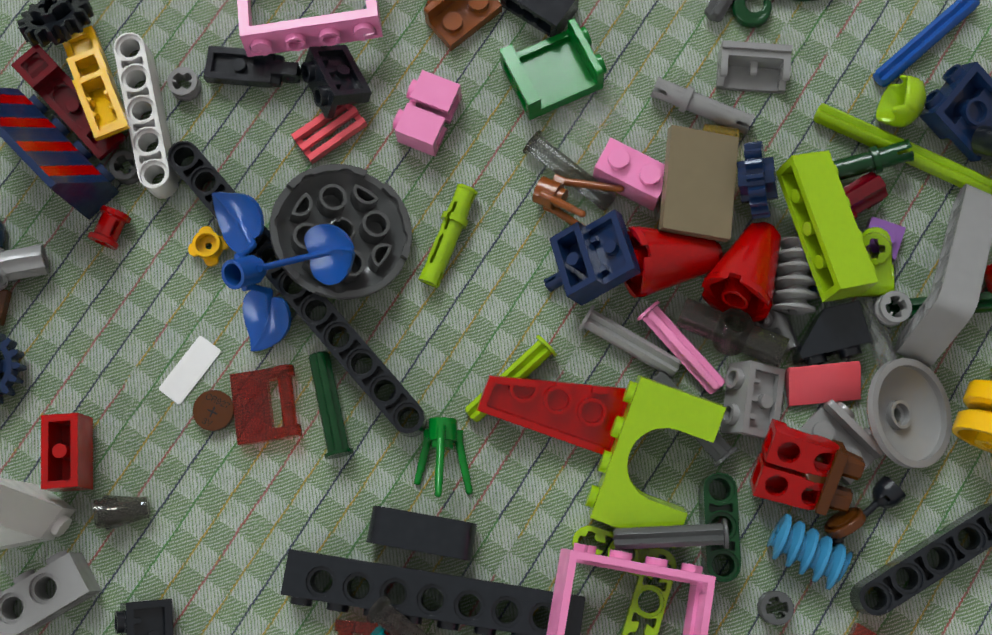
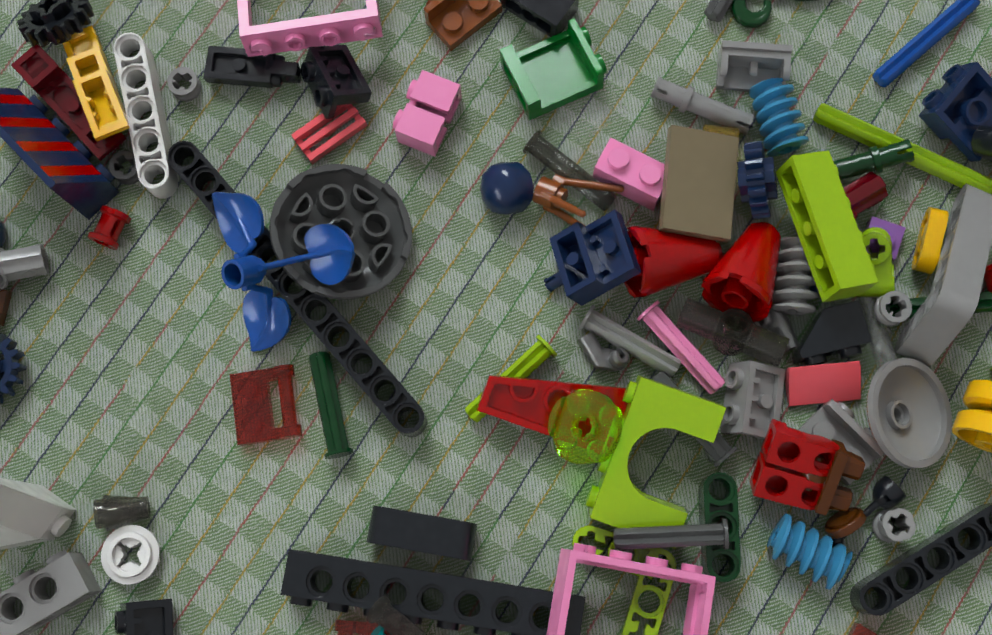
red brick [41,413,93,492] -> none
white sticker [159,336,221,404] -> none
yellow plate [188,226,229,267] -> none
reddish brown piece [193,390,235,431] -> none
green plant [414,417,473,497] -> none
lime pin [418,183,478,288] -> none
dark grey bush [757,591,794,625] -> none
lime hair [876,75,926,128] -> none
none -> white gear [101,525,161,585]
none -> dark blue hair [480,162,534,215]
none -> clear neon green plate [548,389,623,465]
none -> flat silver arm [577,332,629,372]
none -> dark azure piece [749,77,809,157]
none -> light grey bush [872,508,916,543]
none -> yellow beam [912,207,949,274]

